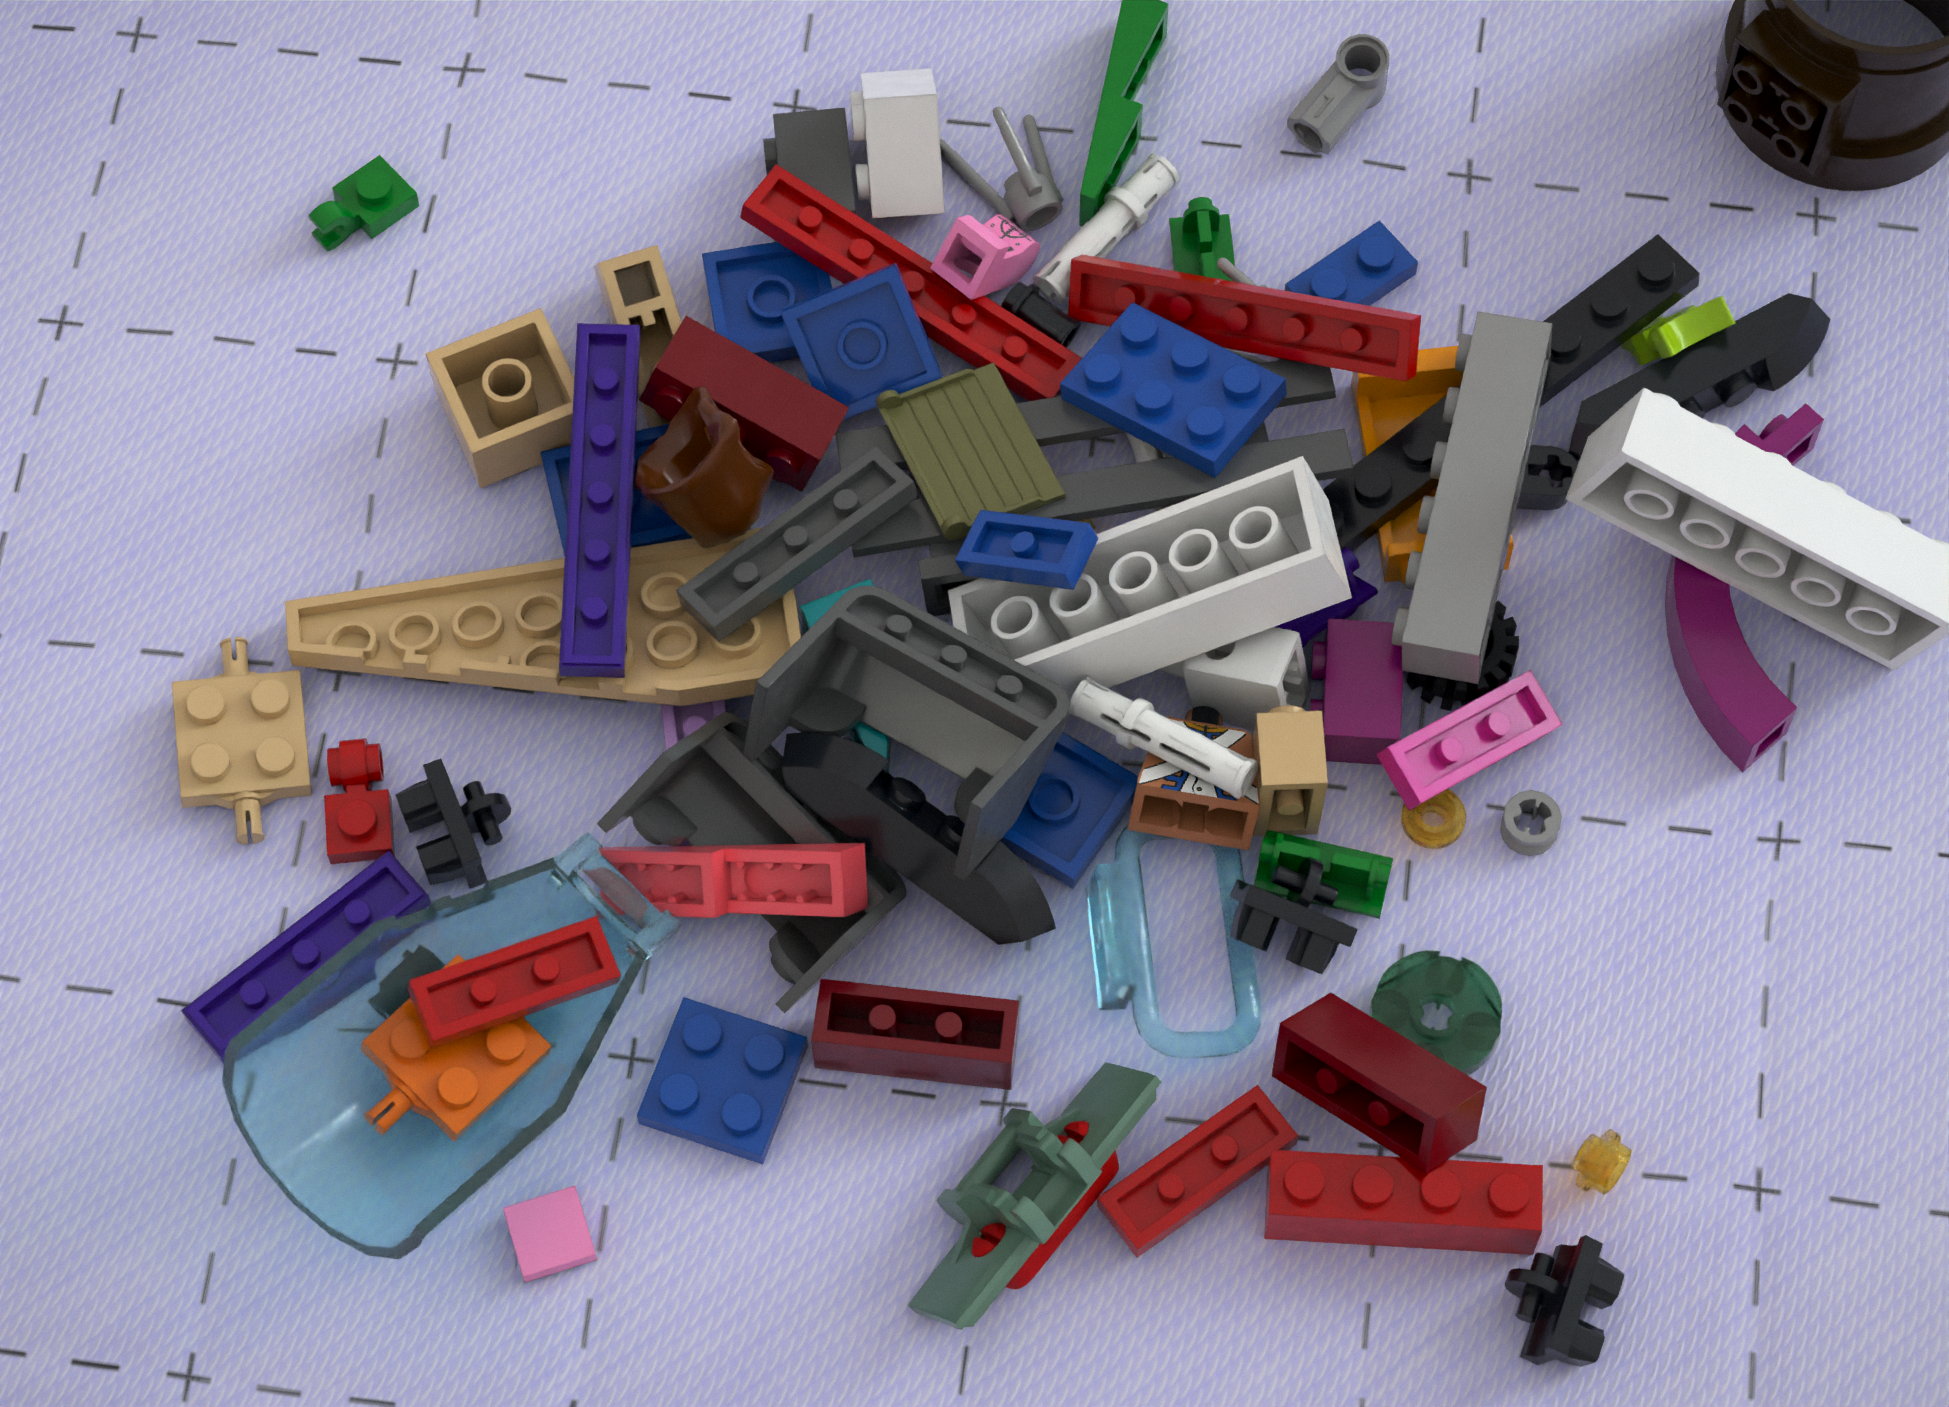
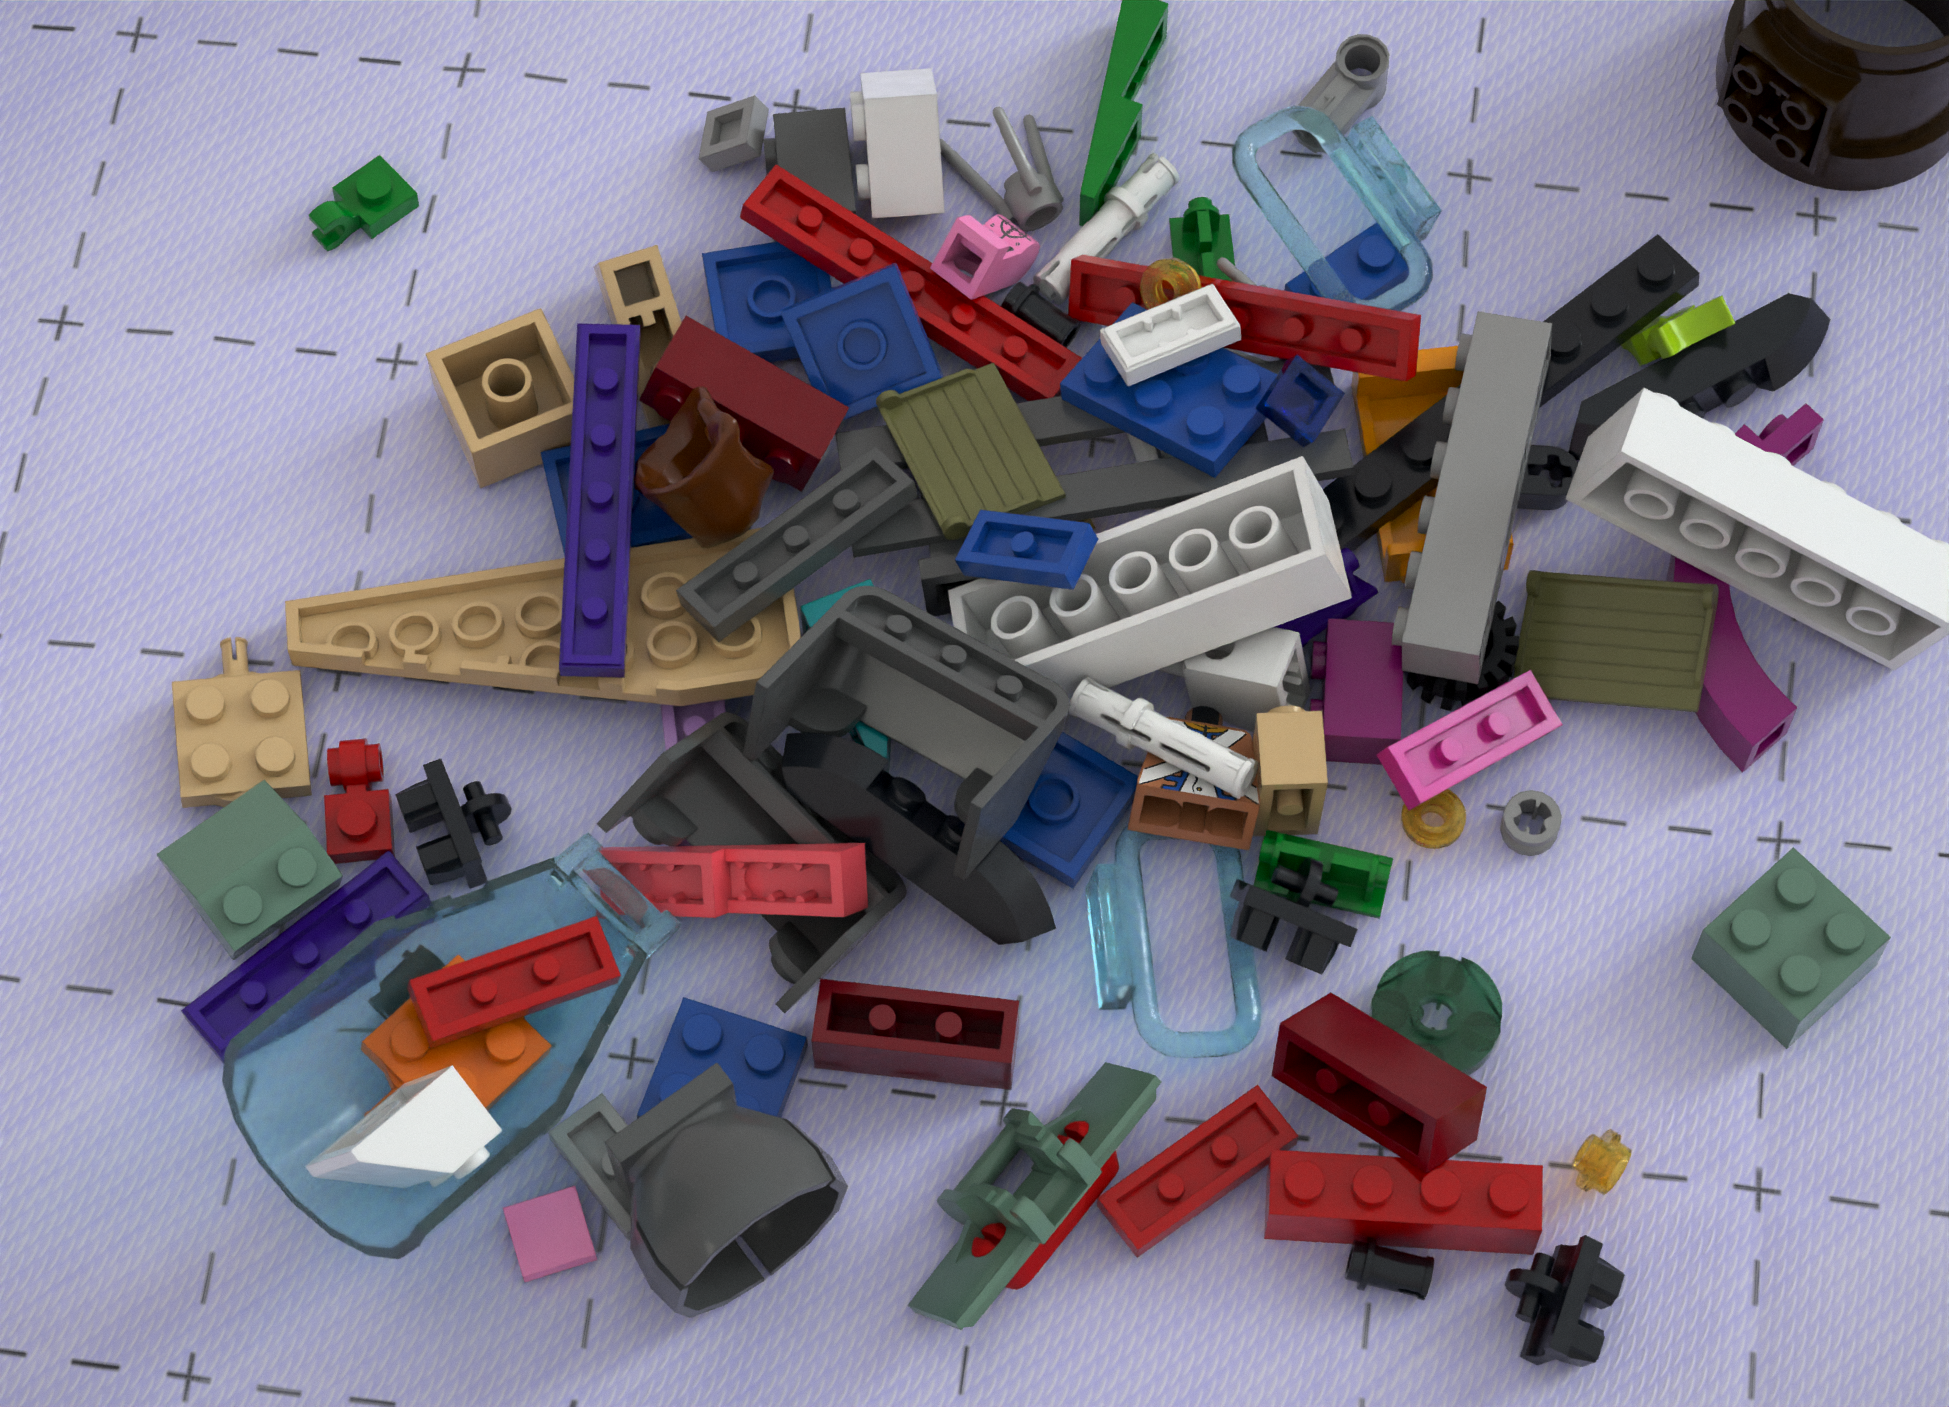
none -> sand green slope [157,780,343,960]
none -> white slope [305,1065,502,1188]
none -> light grey plate [548,1093,631,1241]
none -> dark grey plate [605,1063,848,1318]
none -> light grey plate [698,95,769,172]
none -> white plate [1100,283,1241,386]
none -> clear yellow plate [1140,258,1201,310]
none -> clear light blue bar [1232,105,1442,311]
none -> clear blue plate [1255,355,1345,447]
none -> black pin [1345,1237,1434,1300]
none -> olive piece [1514,570,1719,713]
none -> sand green brick [1691,847,1891,1049]

